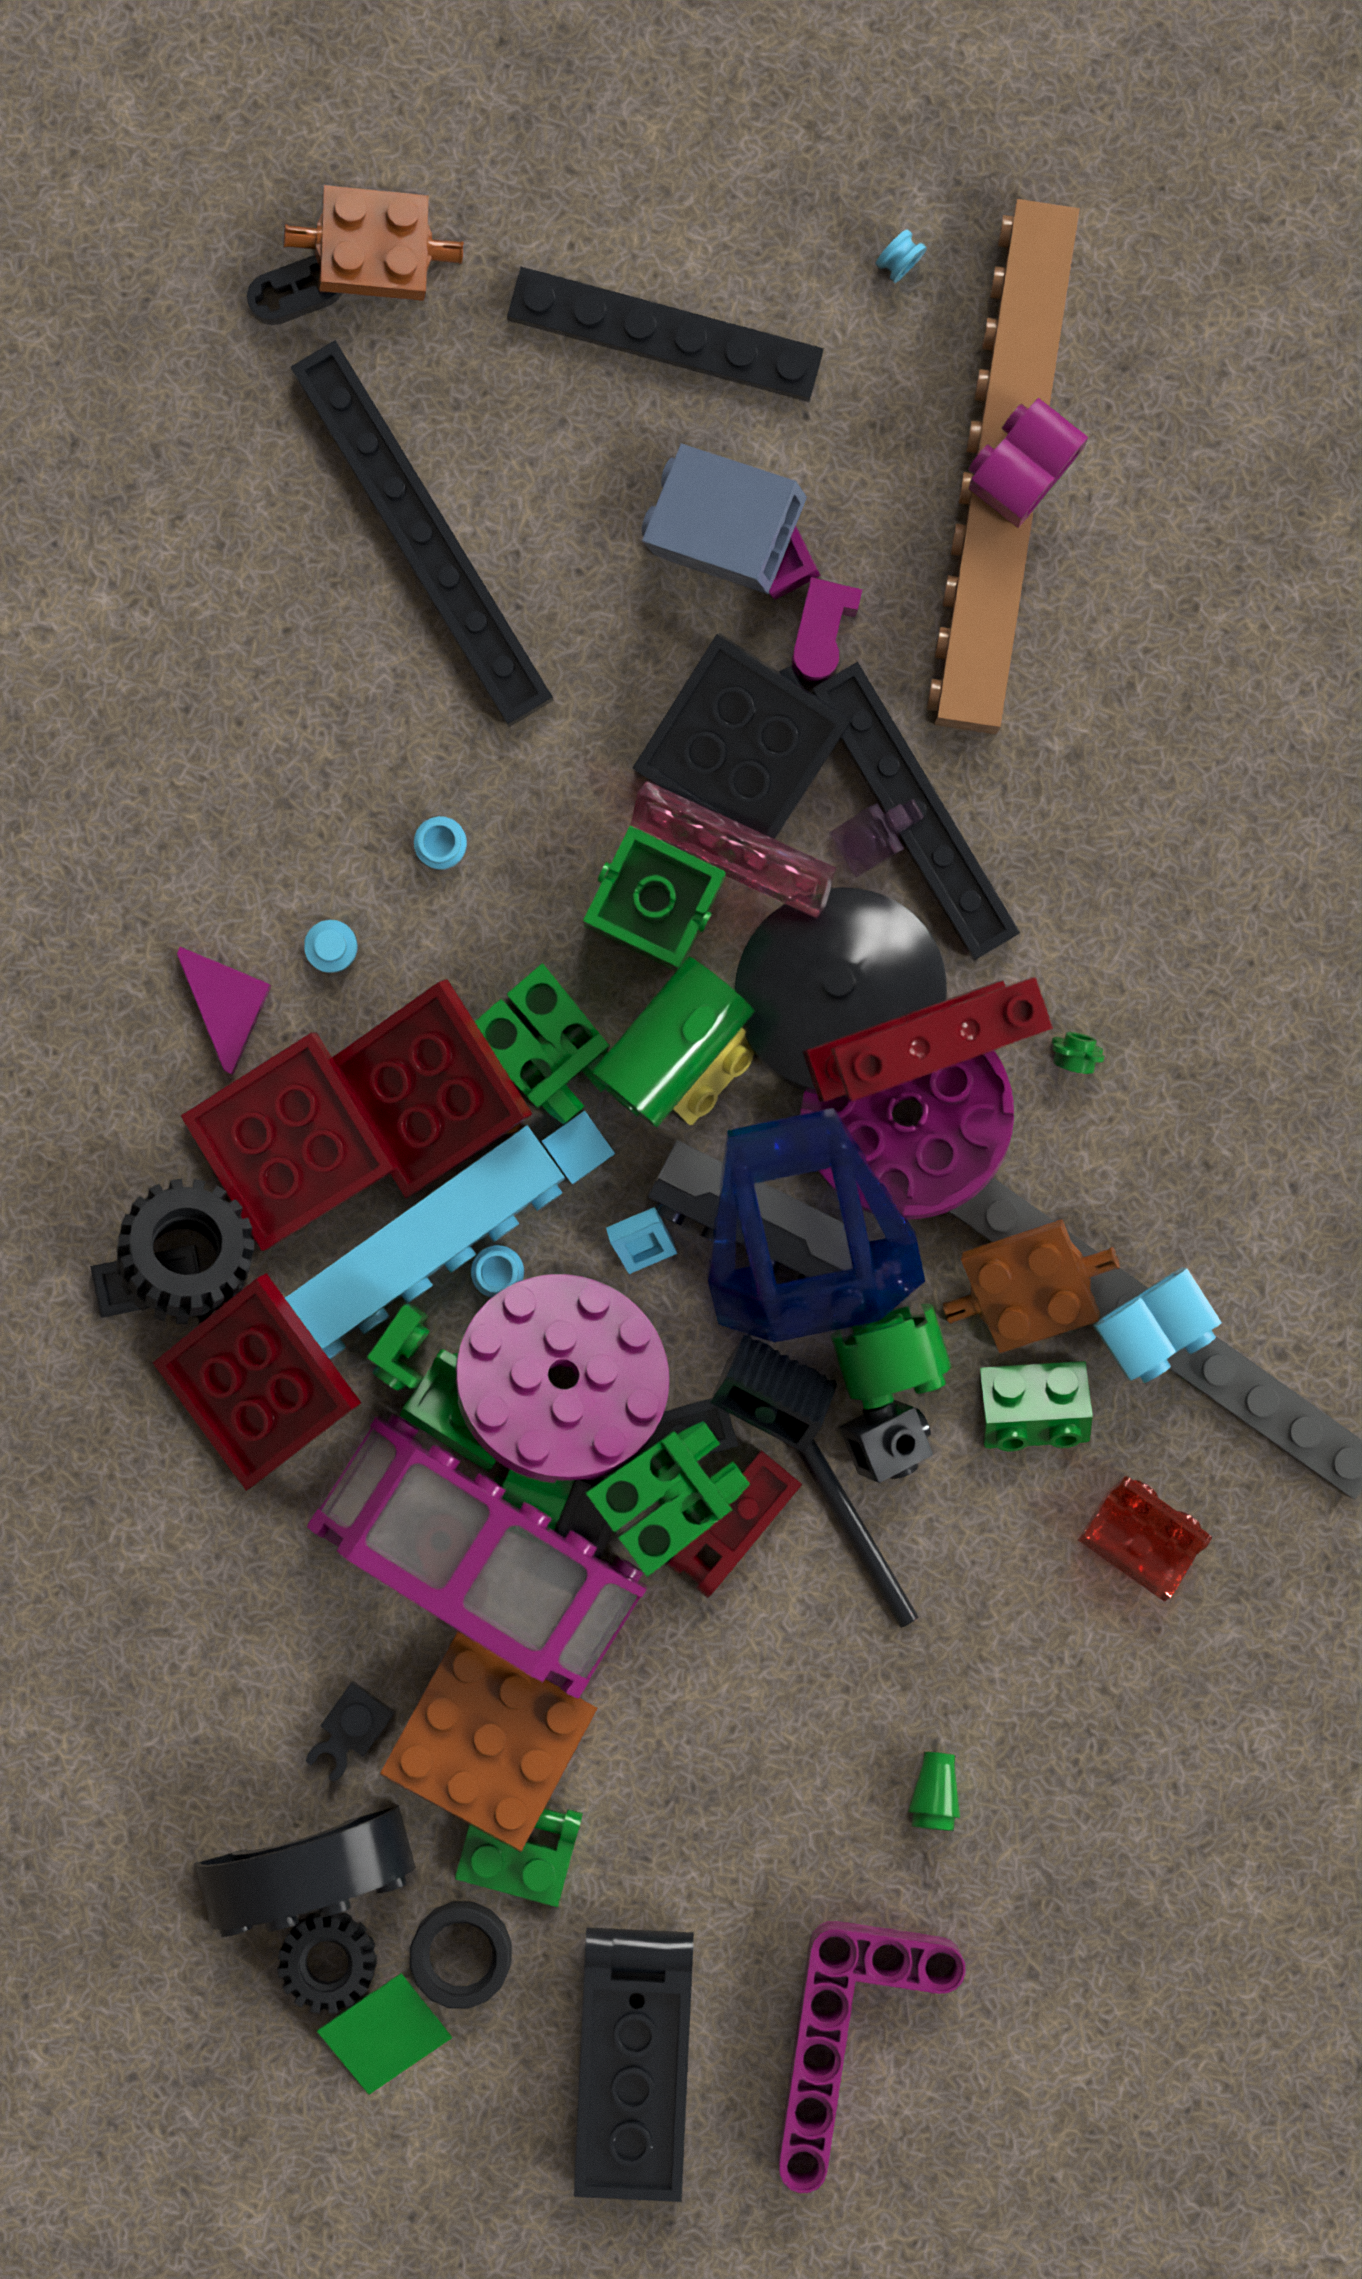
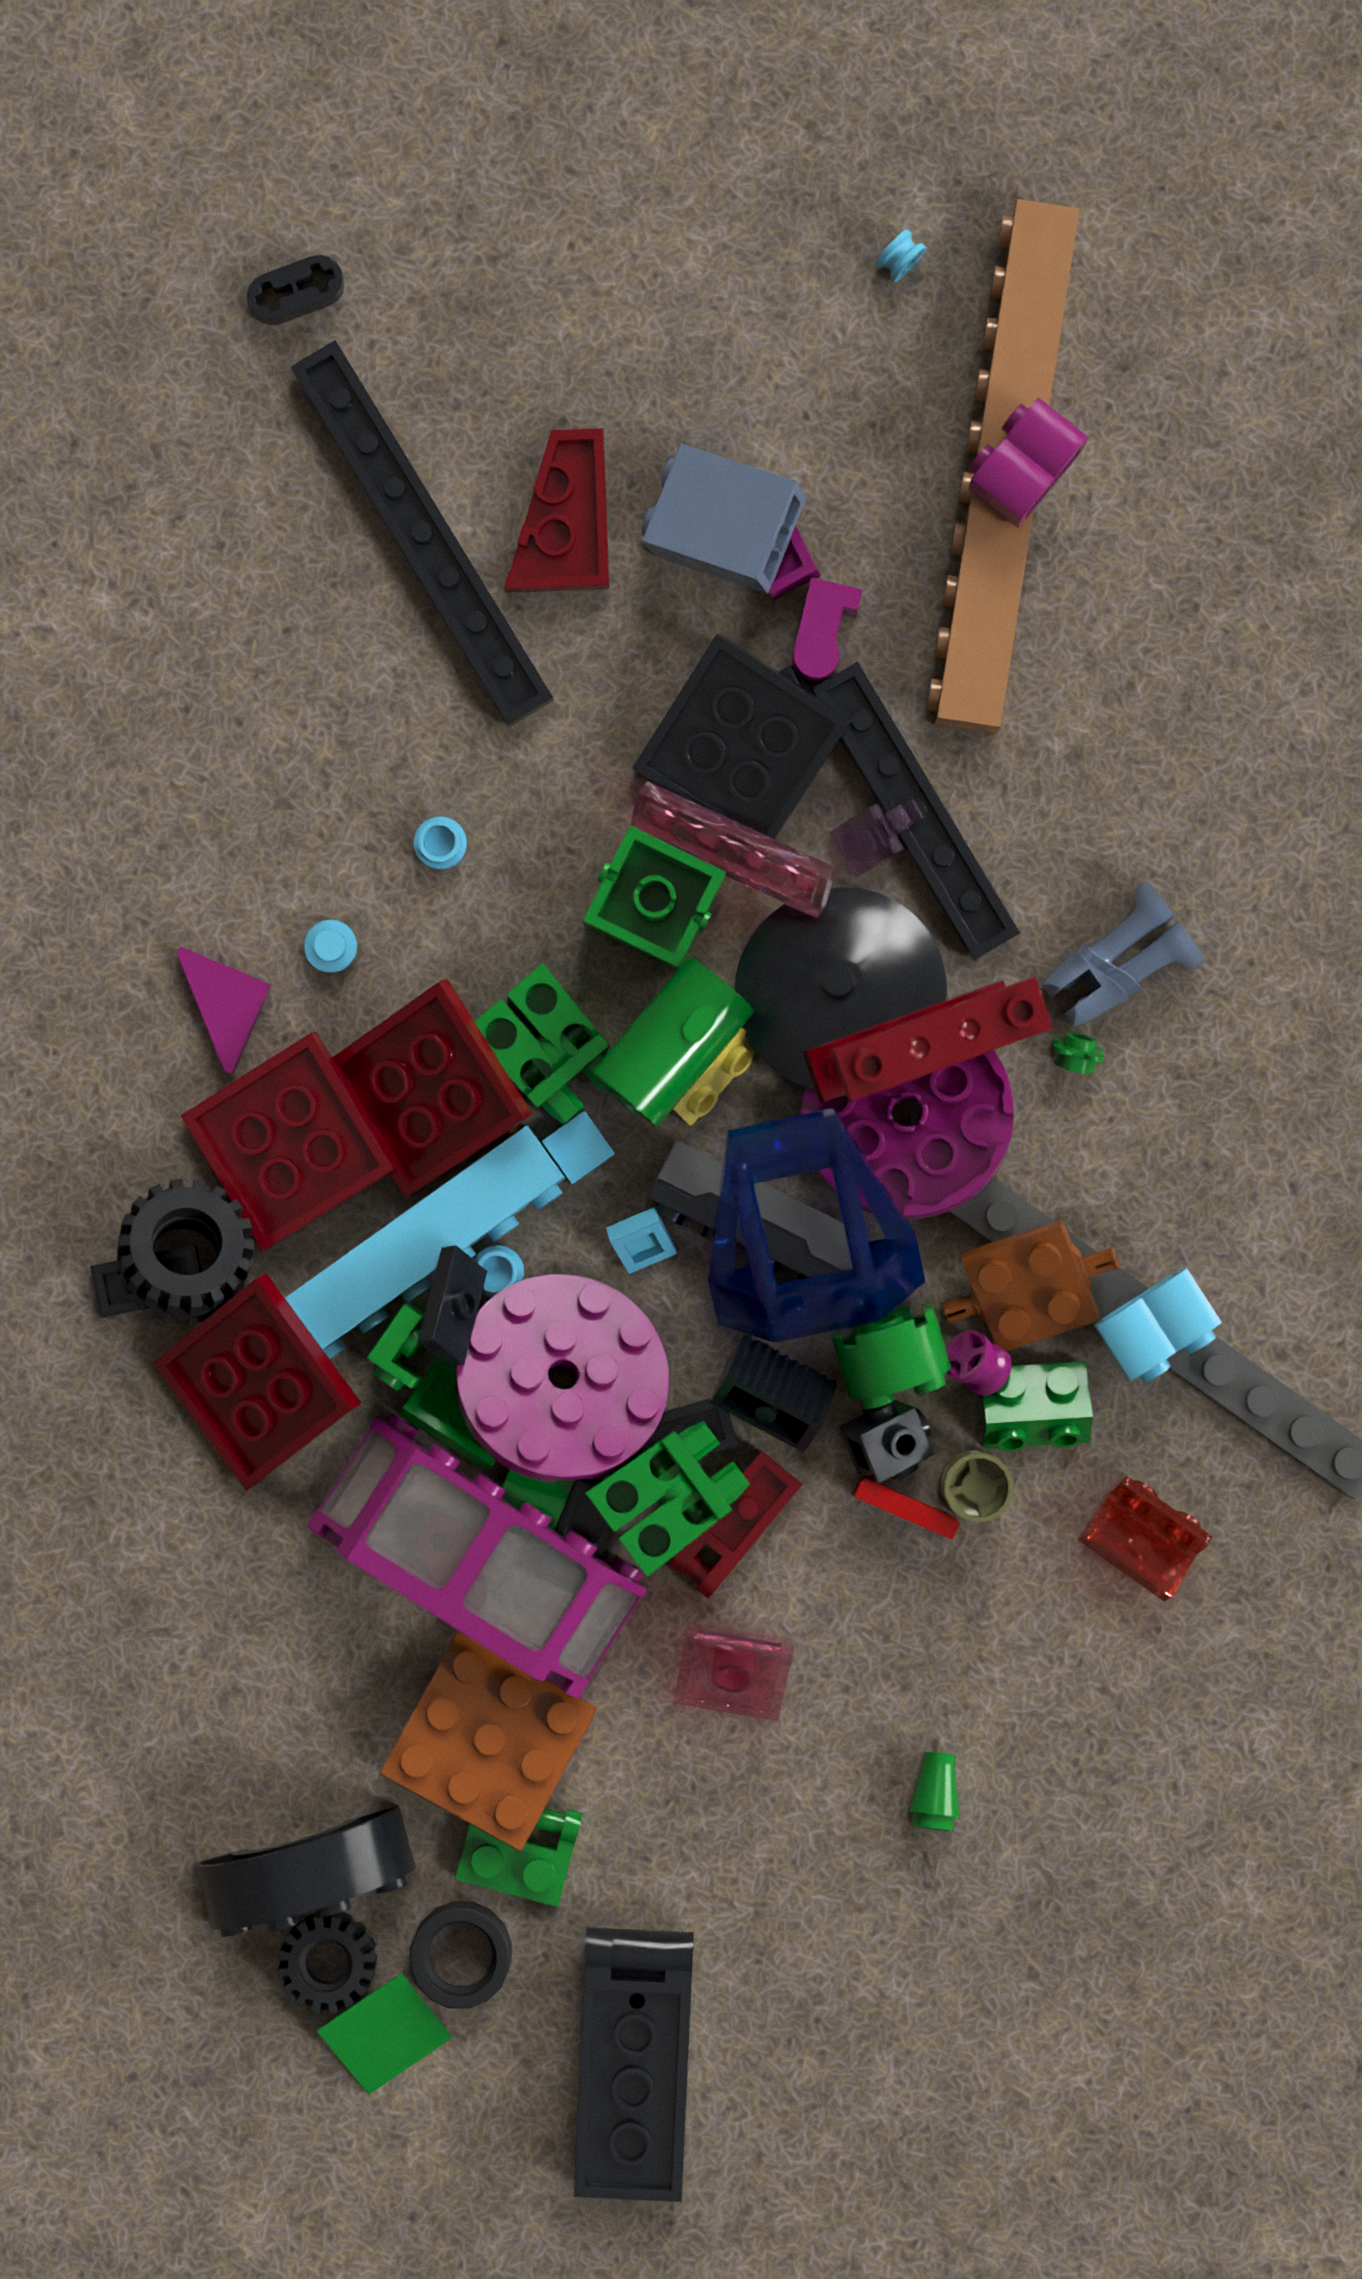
plate [283,185,464,301] -> none
black plate [306,1681,395,1782] -> none
black plate [507,266,824,402] -> none
magenta beam [778,1921,966,2193] -> none
black bar [795,1439,919,1628] -> none
none -> black plate [418,1245,487,1367]
none -> dark red wing [504,428,610,593]
none -> clear pink slope [673,1621,794,1721]
none -> red tile [852,1477,960,1540]
none -> olive wheel [940,1450,1014,1522]
none -> magenta wheel [946,1330,1012,1396]
none -> sand blue piece [1042,881,1205,1028]

